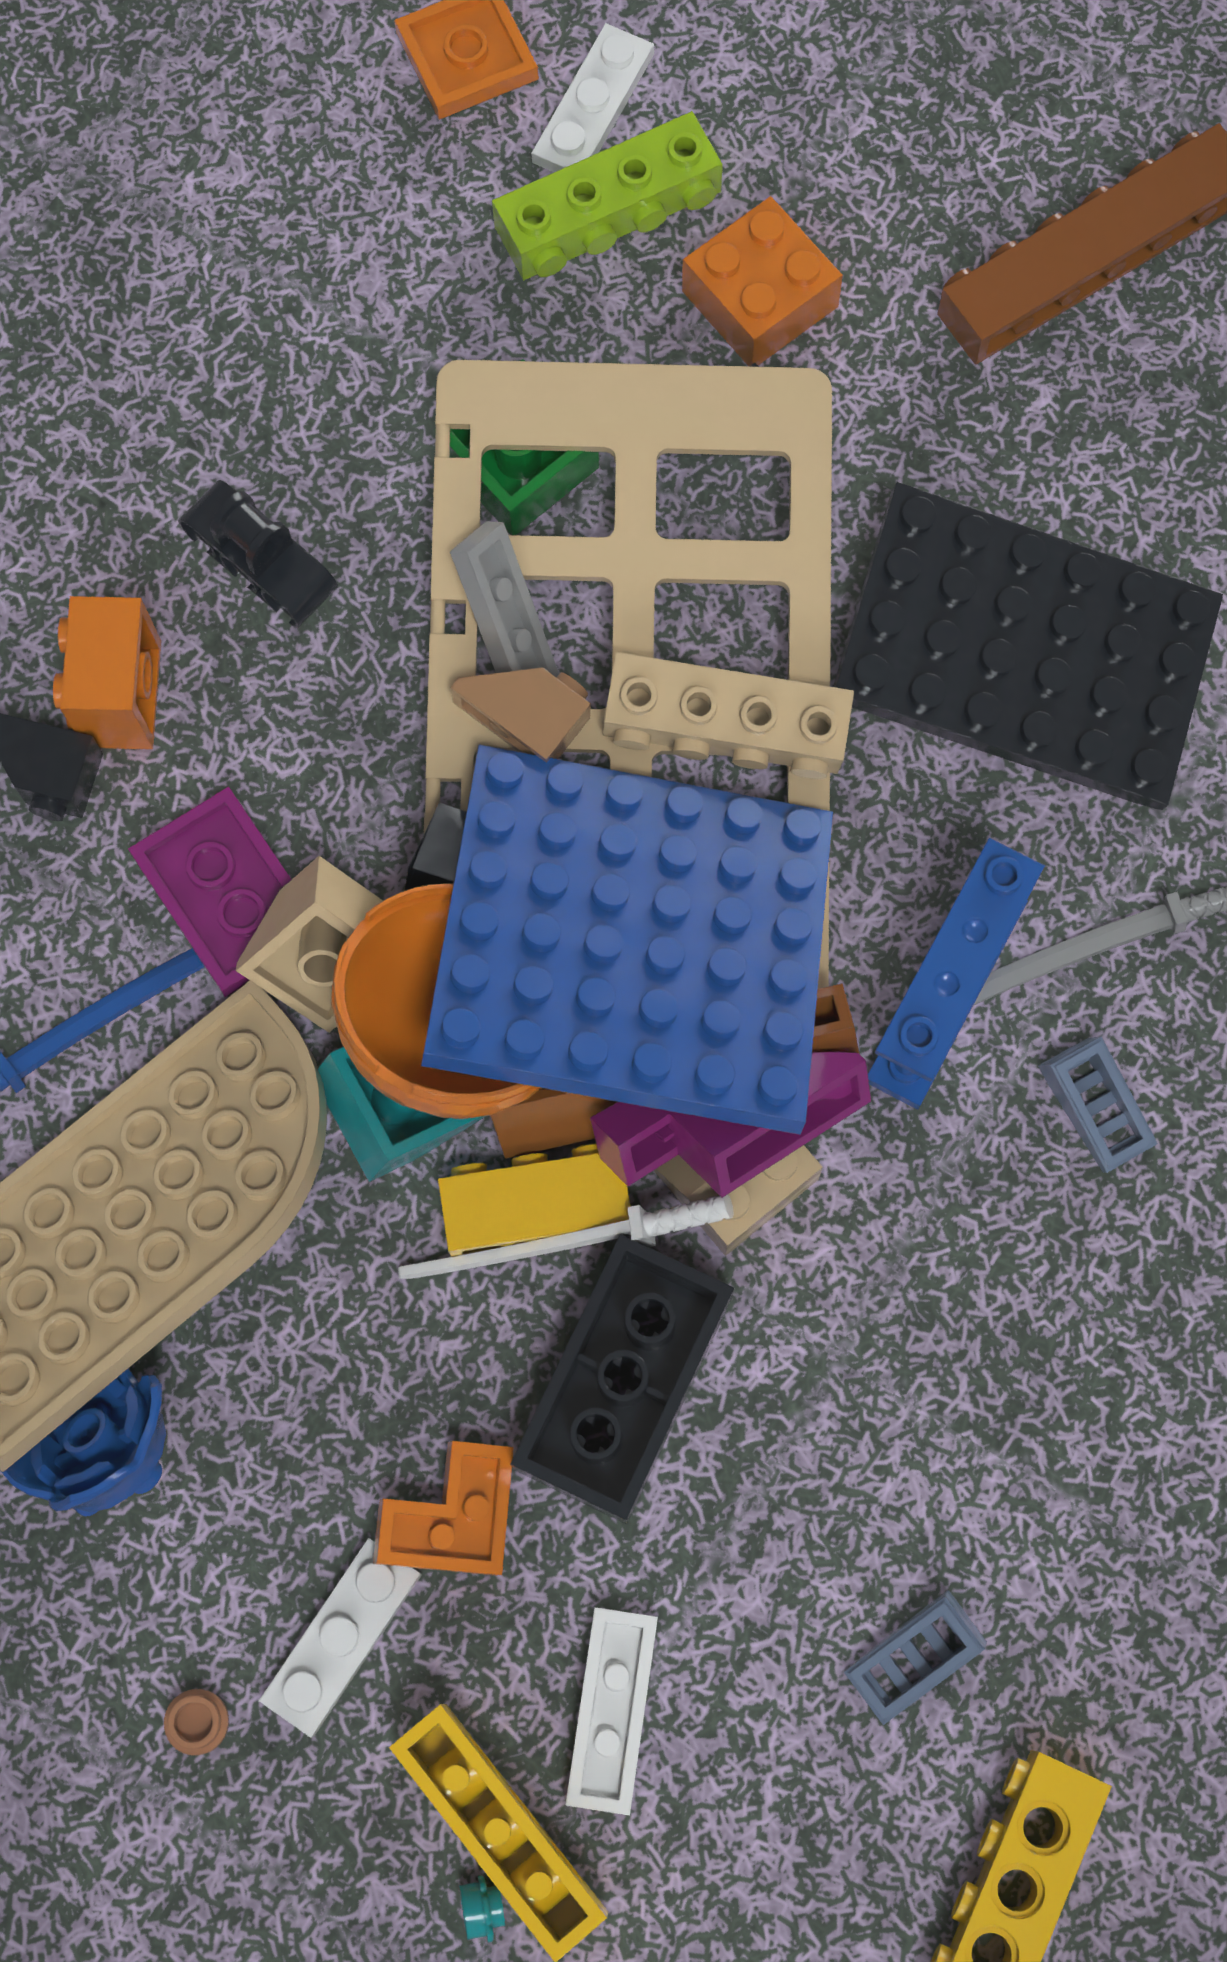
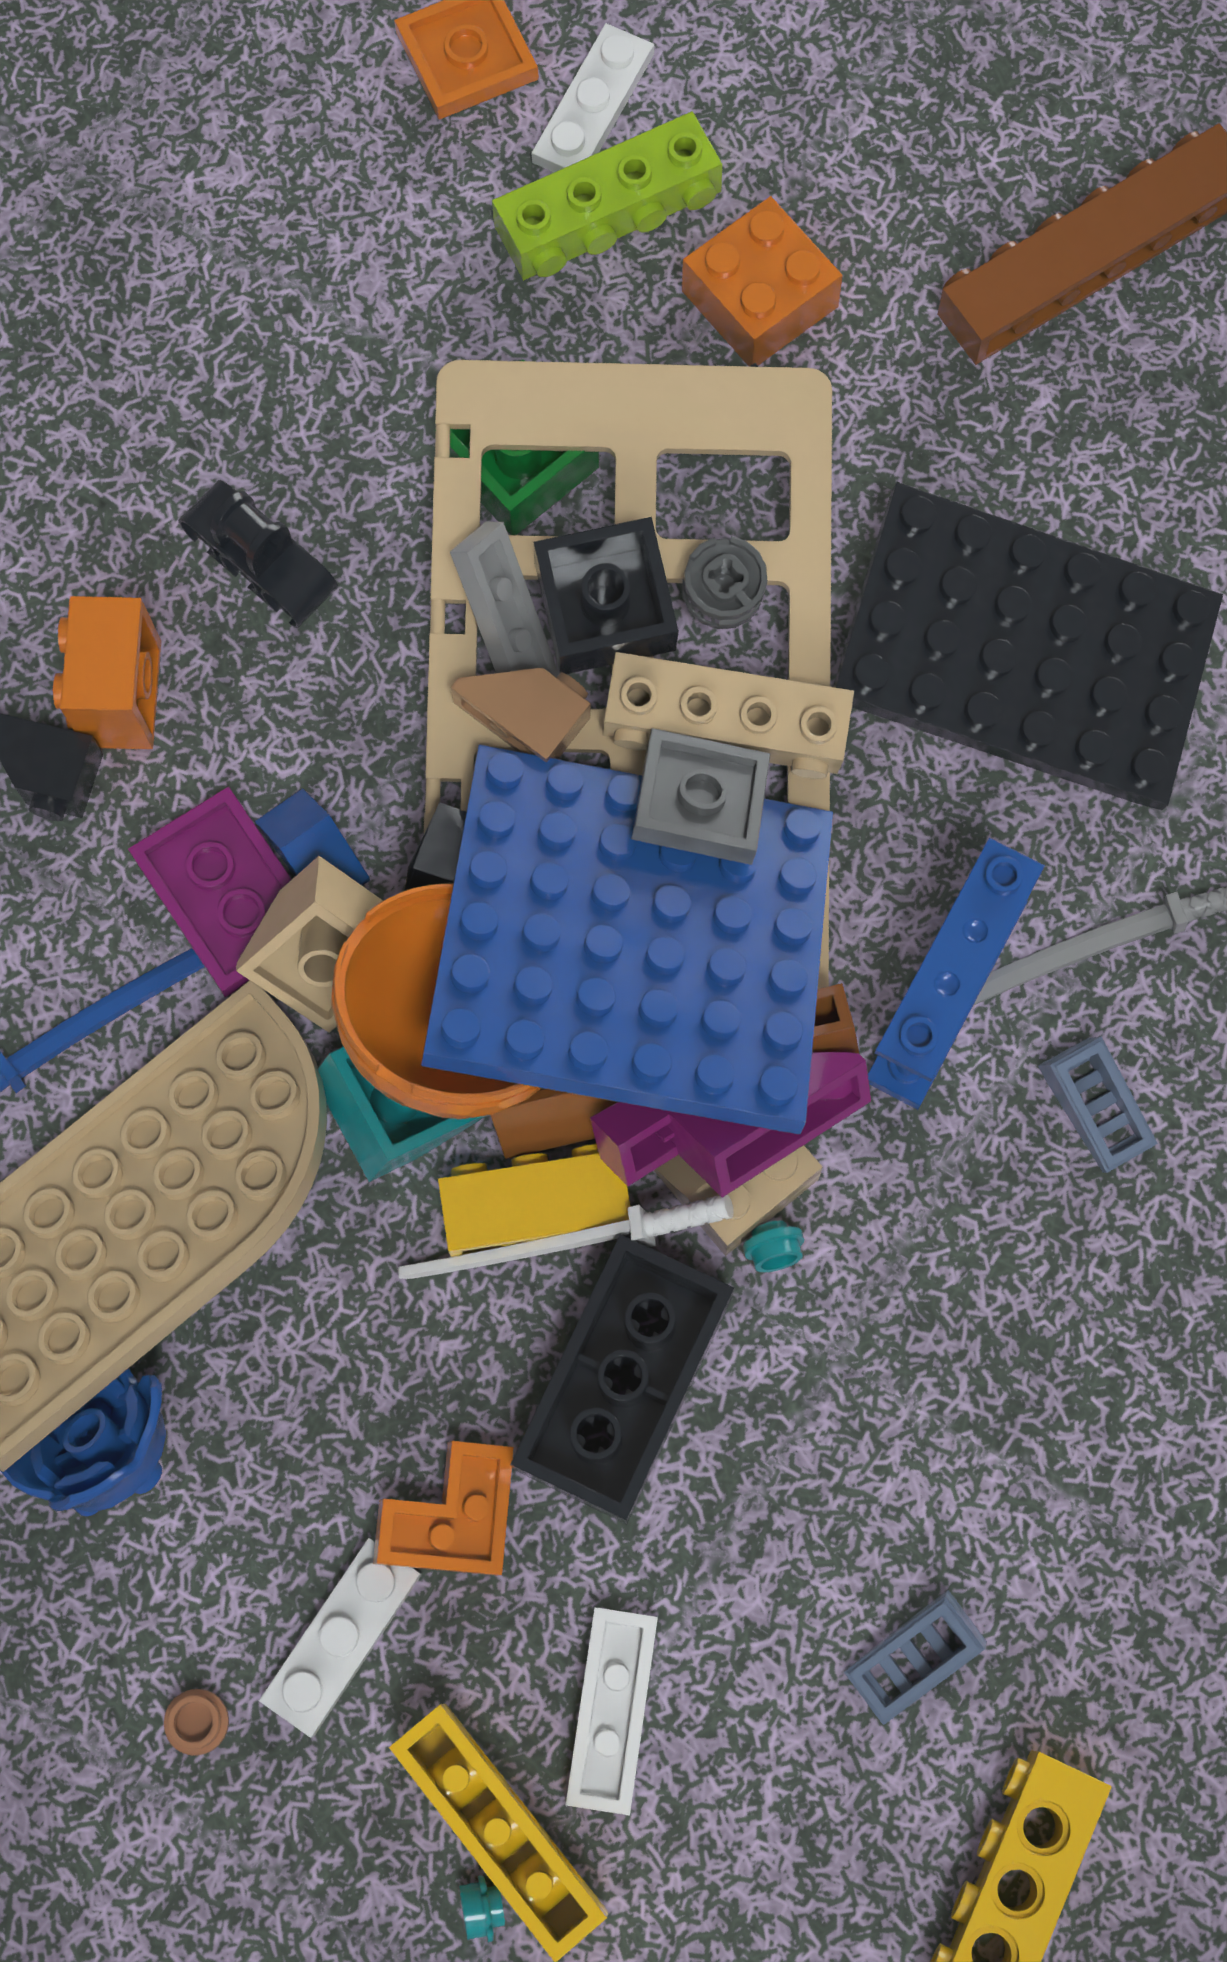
none -> blue slope [255,788,370,886]
none -> black brick [533,517,679,674]
none -> dark grey plate [631,728,771,865]
none -> dark grey wheel [682,536,768,629]
none -> teal plate [743,1221,804,1272]

